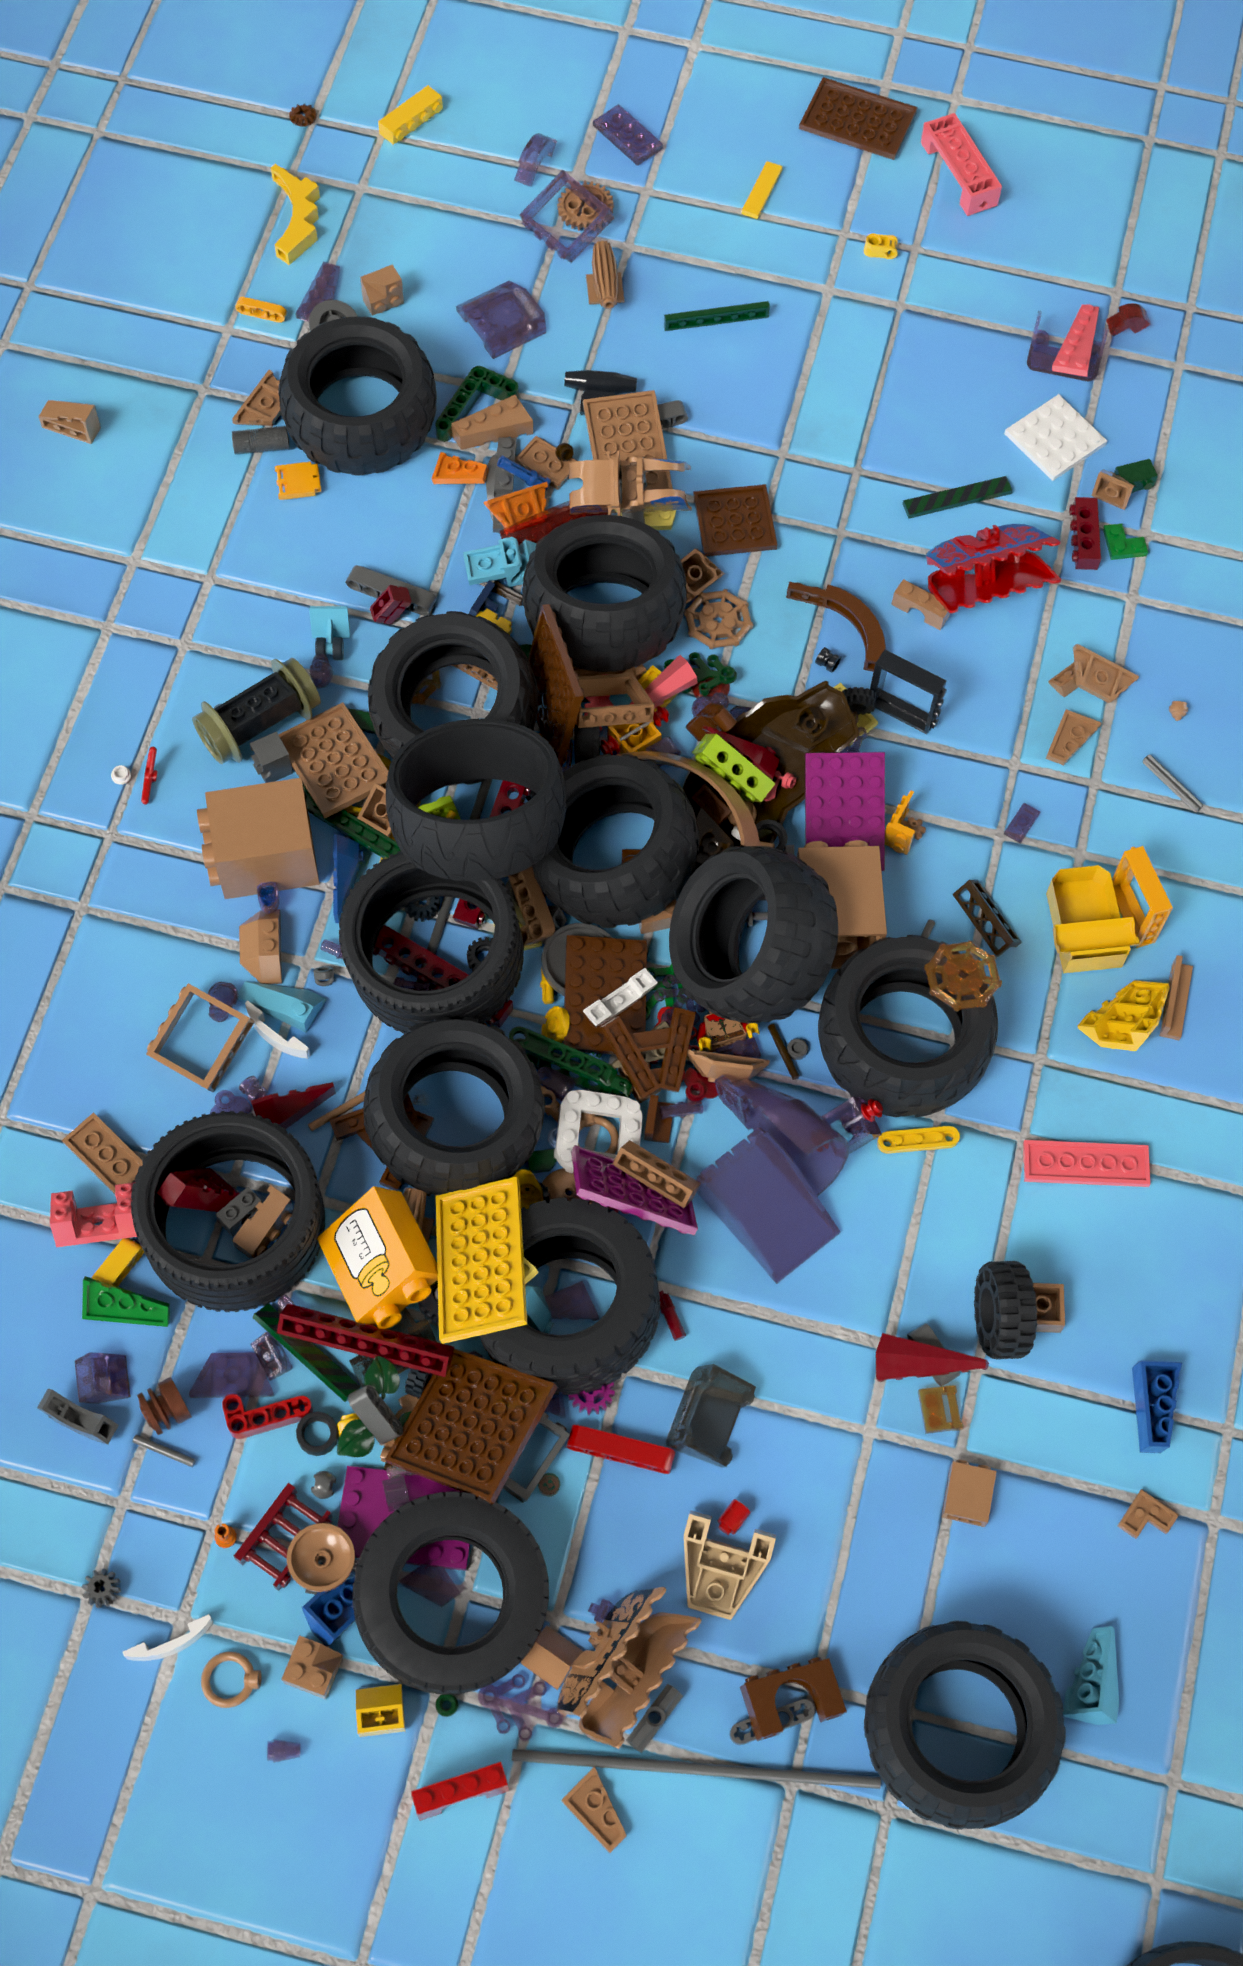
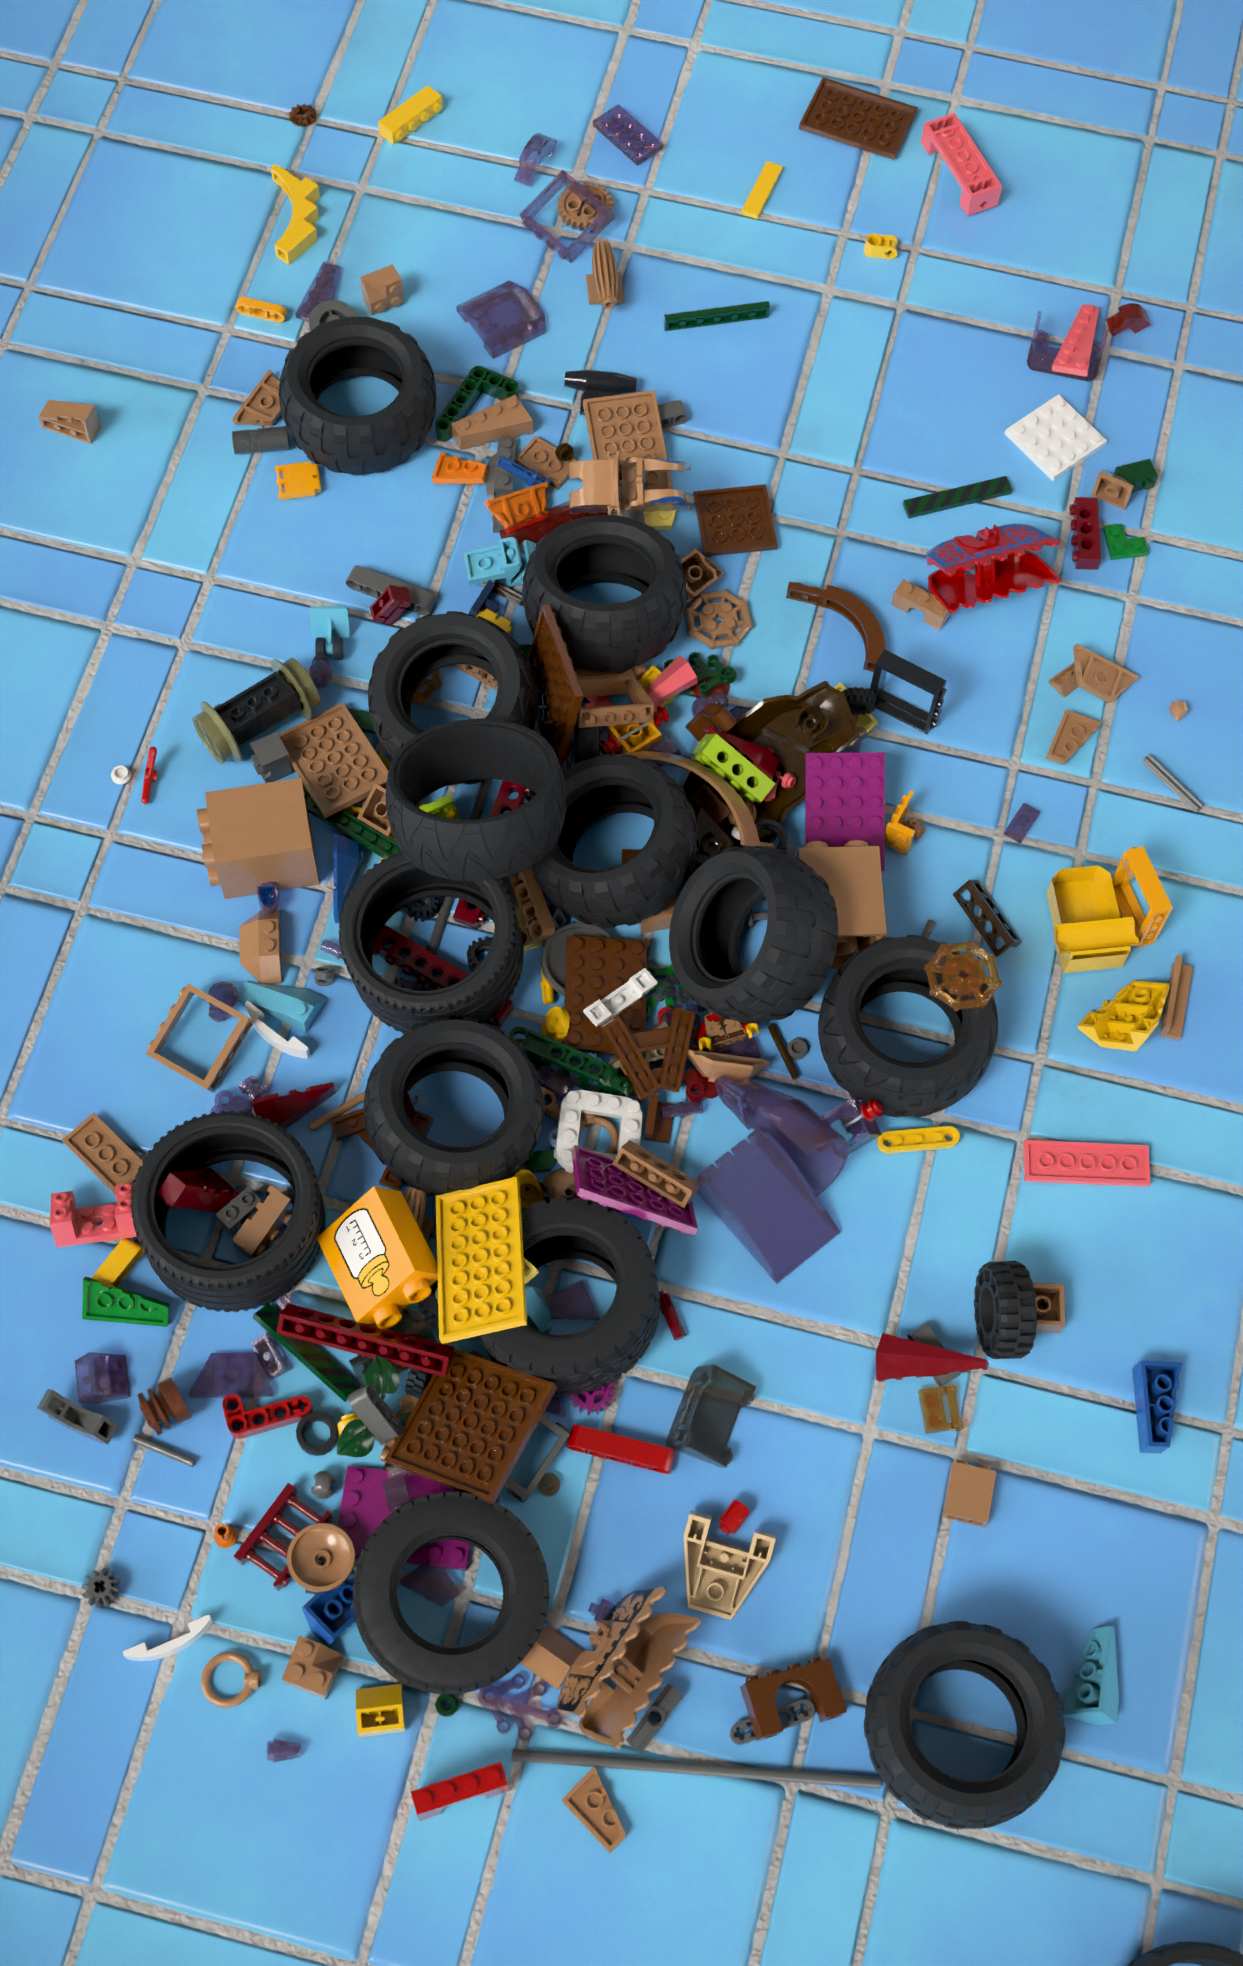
black wheel [815,647,841,673] -> none
medium nougat tile [1117,1489,1179,1539] -> none

